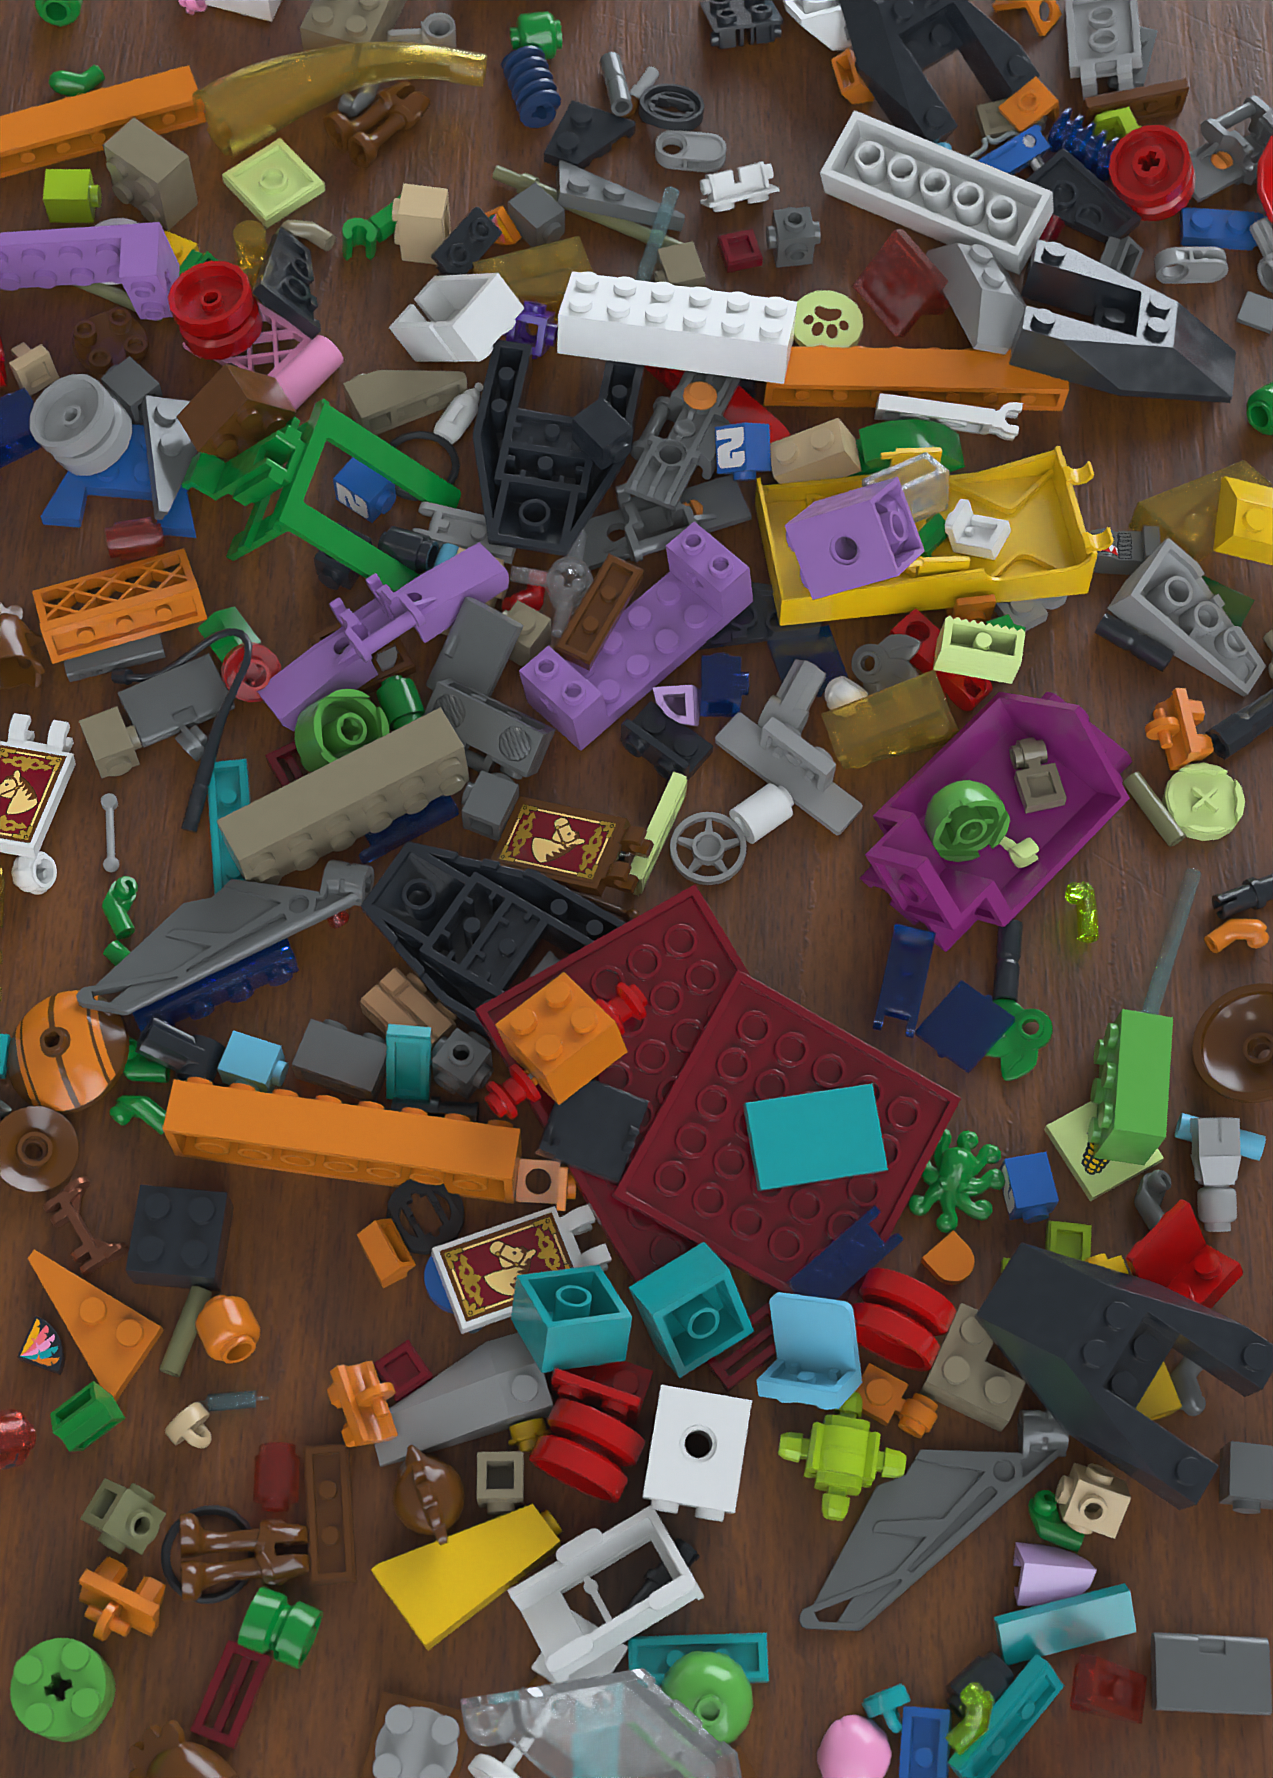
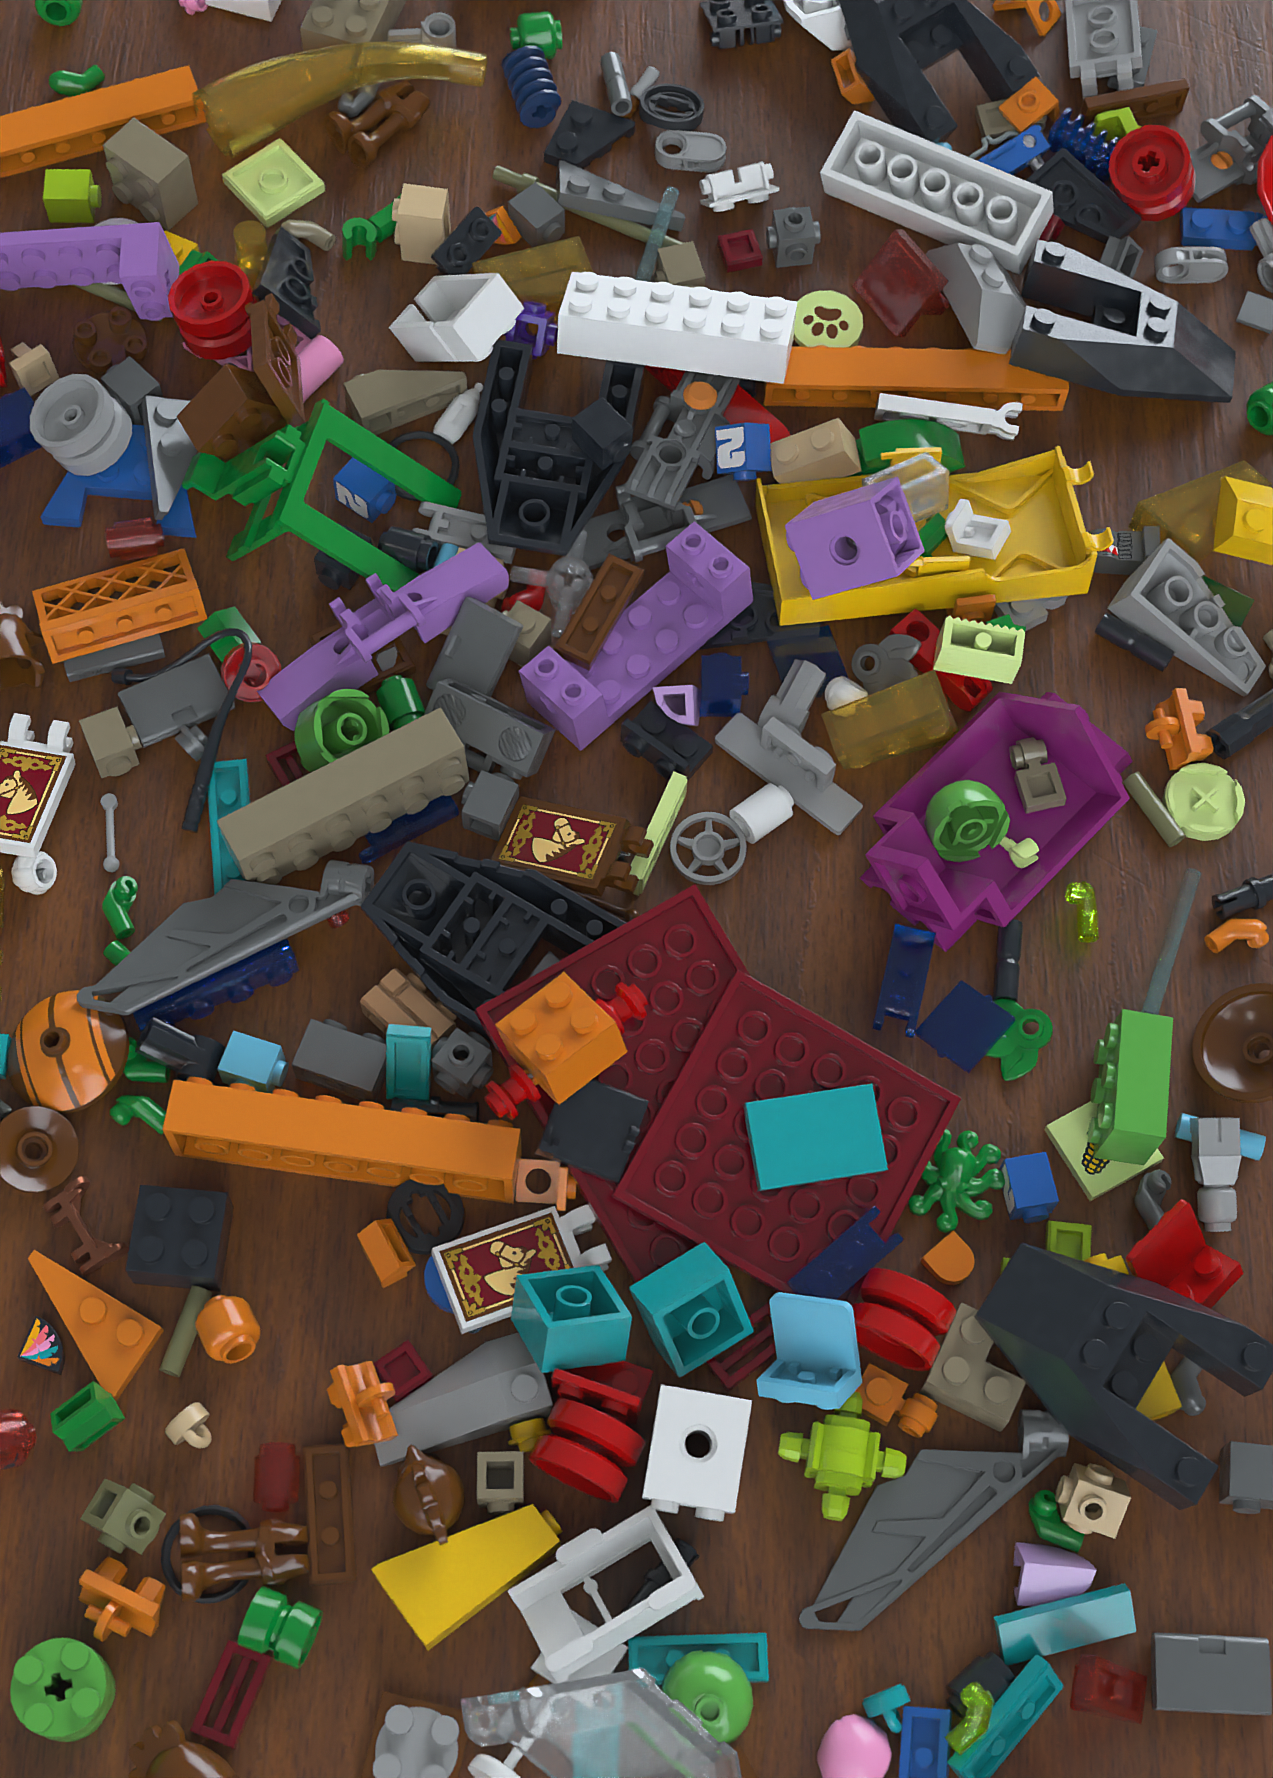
clear light blue piece [200,1390,269,1412] -> none
none -> reddish brown tile [245,293,305,428]

